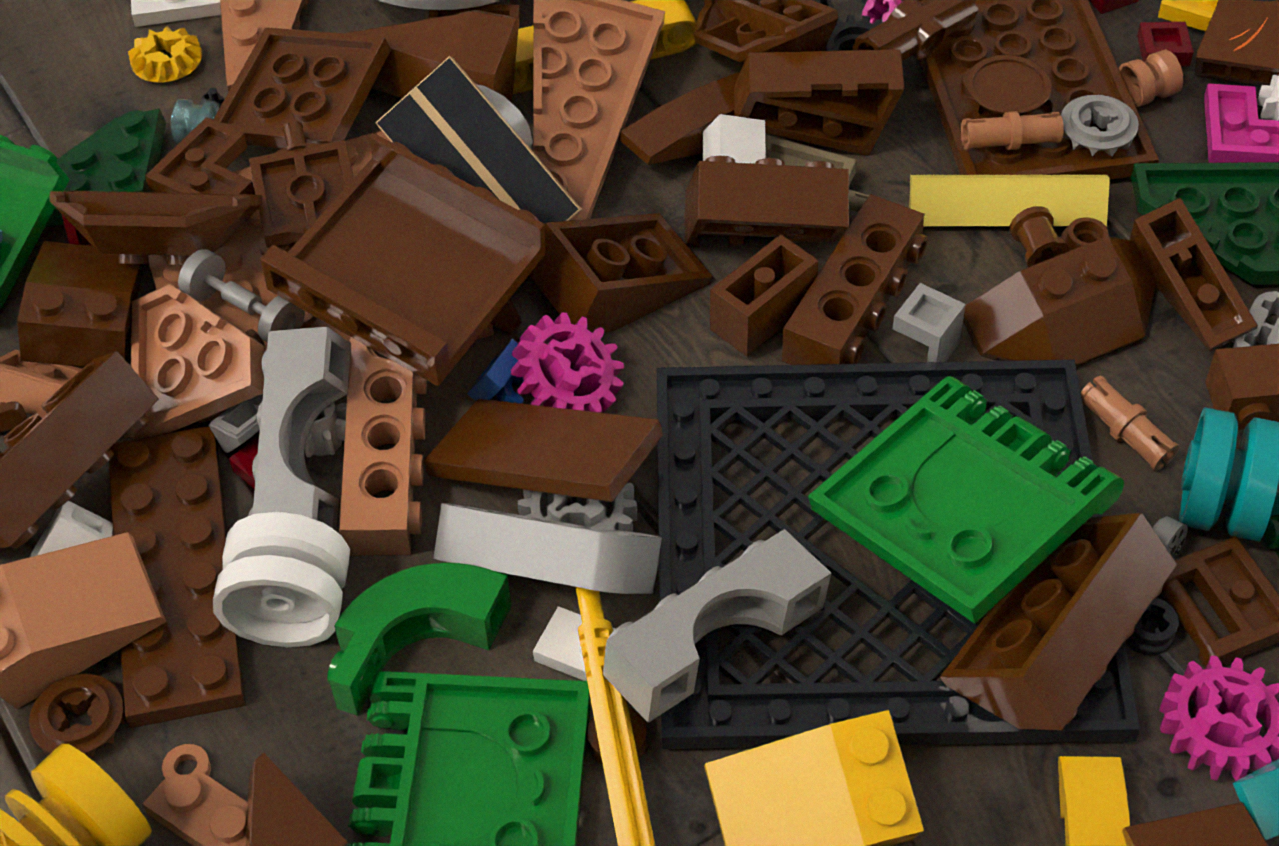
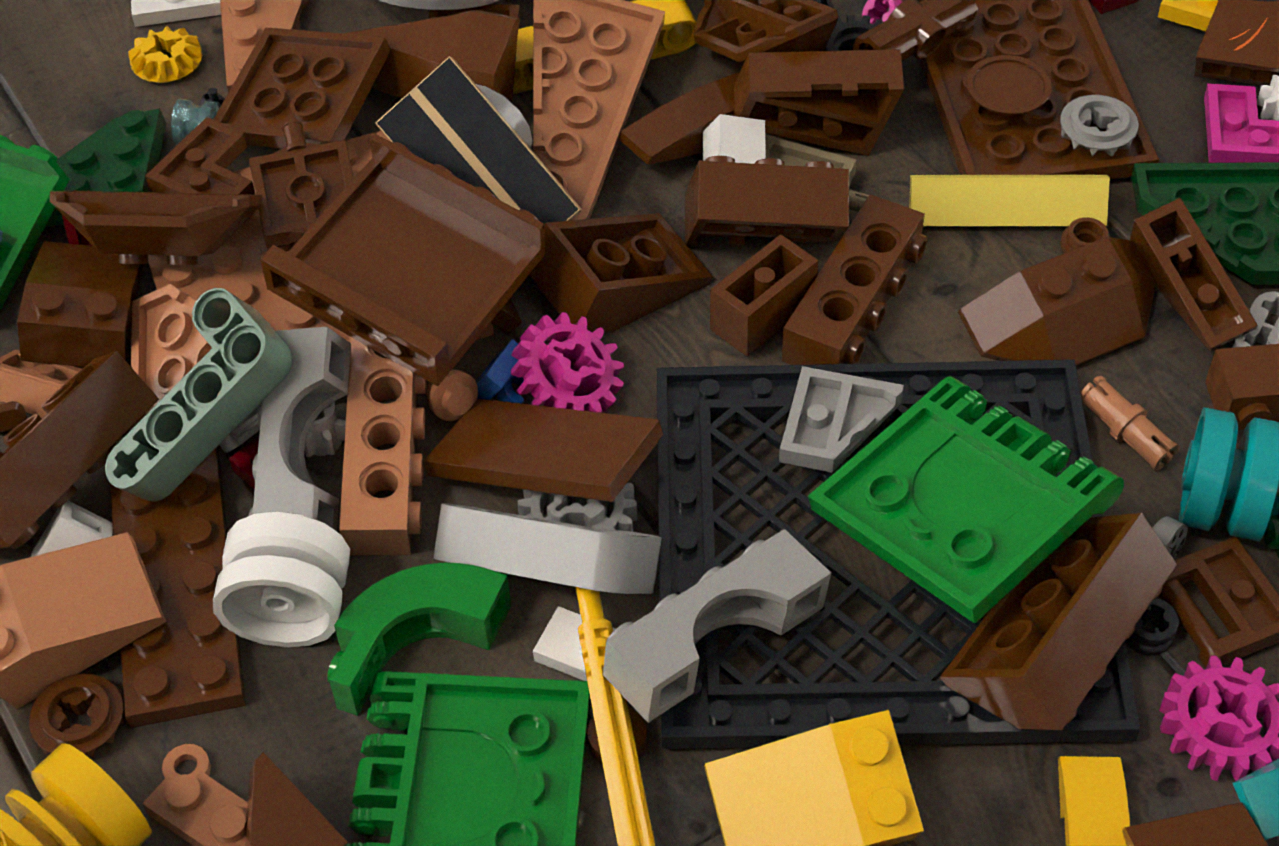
light grey wheel [178,249,305,343] -> none
light grey panel [893,283,966,362] -> none
nougat pin [961,111,1064,150] -> none
reddish brown bush [1010,206,1069,267] -> none
nougat wheel [1119,50,1183,108] -> none
dark red plate [1137,21,1194,66] -> none
none -> sand green beam [105,288,293,502]
none -> nougat plate [427,370,478,421]
none -> light grey wing [779,366,904,473]

